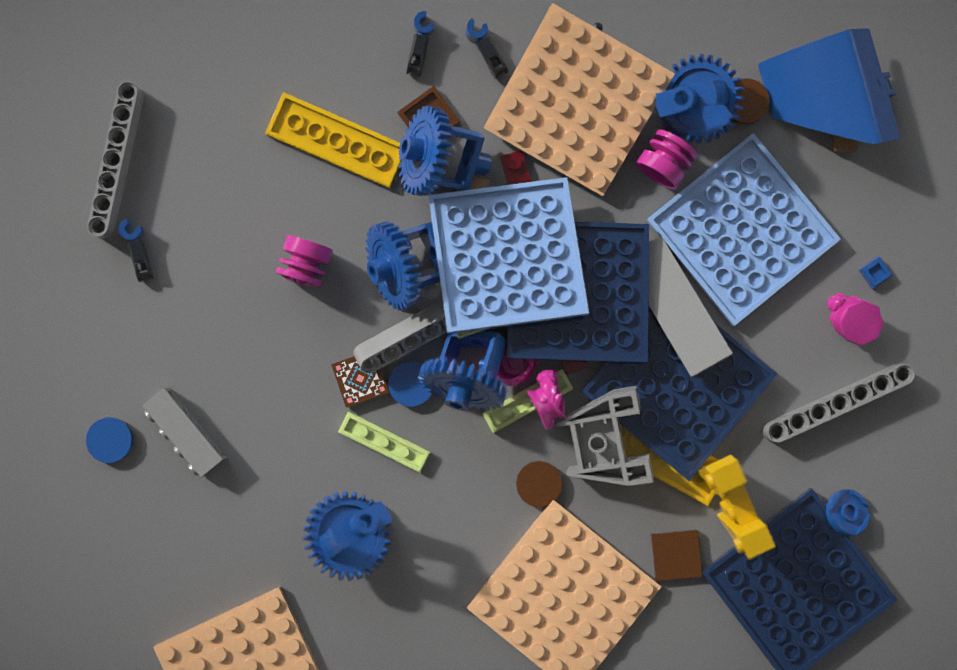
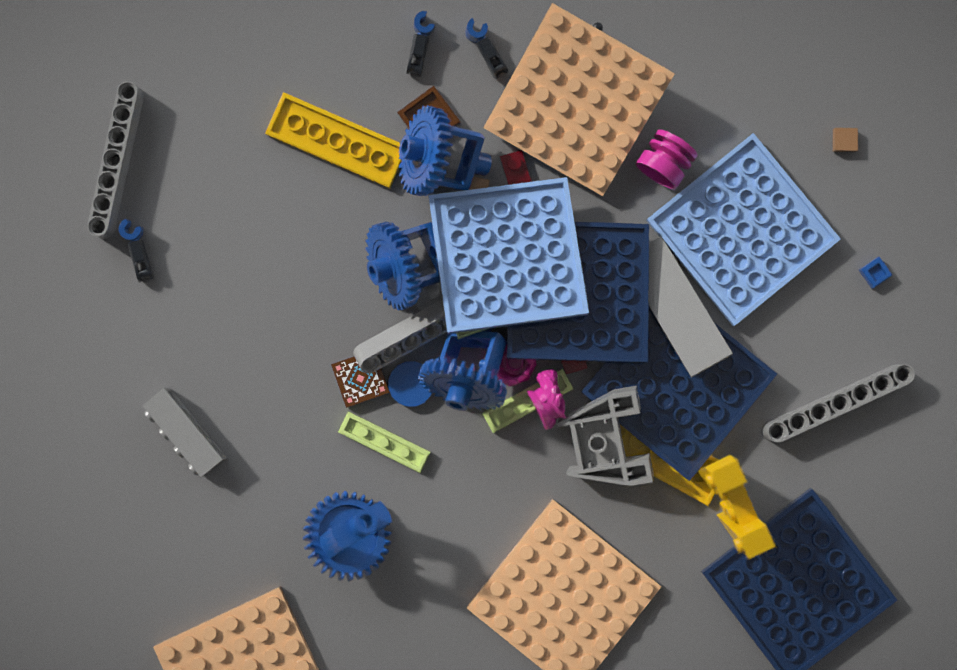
blue tile [86,417,134,463] -> none
dark pink wheel [275,235,333,288] -> none
reddish brown tile [516,461,562,507] -> none
reddish brown tile [651,529,702,581] -> none
blue piece [656,54,745,143] -> none
reddish brown tile [731,78,769,125] -> none
blue panel [758,28,901,144] -> none
blue tile [826,489,870,536] -> none
dark pink piece [827,293,884,346] -> none

